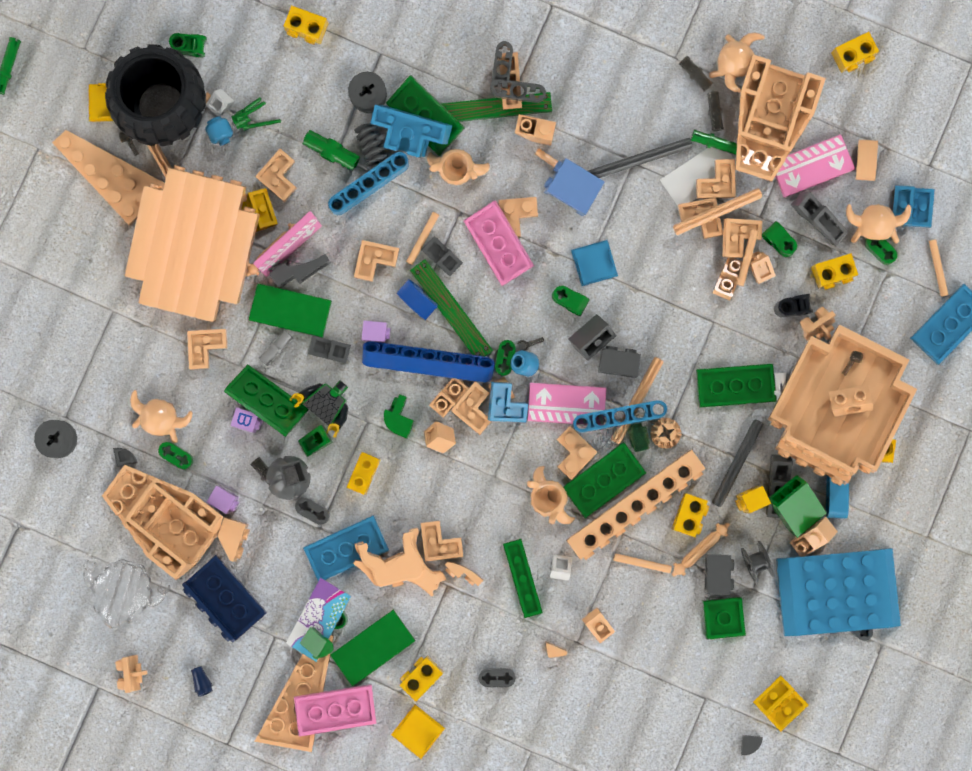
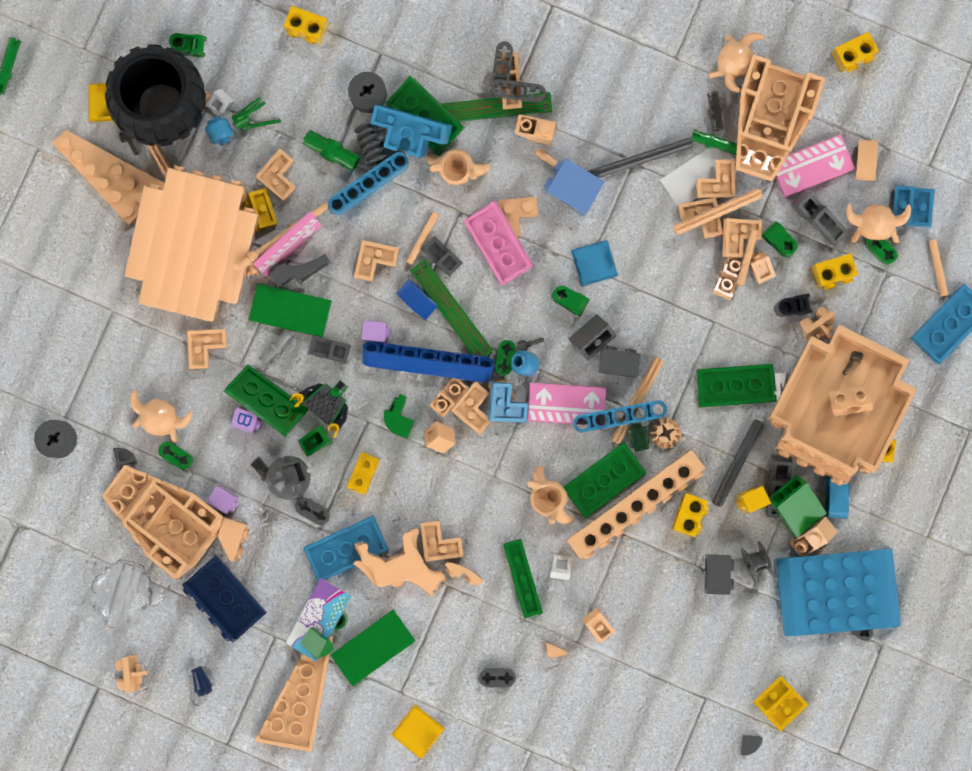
bright pink tile [294,684,376,737] -> none
yellow brick [399,655,444,702] -> none
light nougat plate [557,426,597,480] -> none
light nougat bar [613,553,672,573] -> none
light nougat wheel [672,523,730,577] -> none
clear smoke pin [679,56,713,92] -> none
green tile [702,597,746,640] -> none
none -> light nougat bar [234,202,329,271]

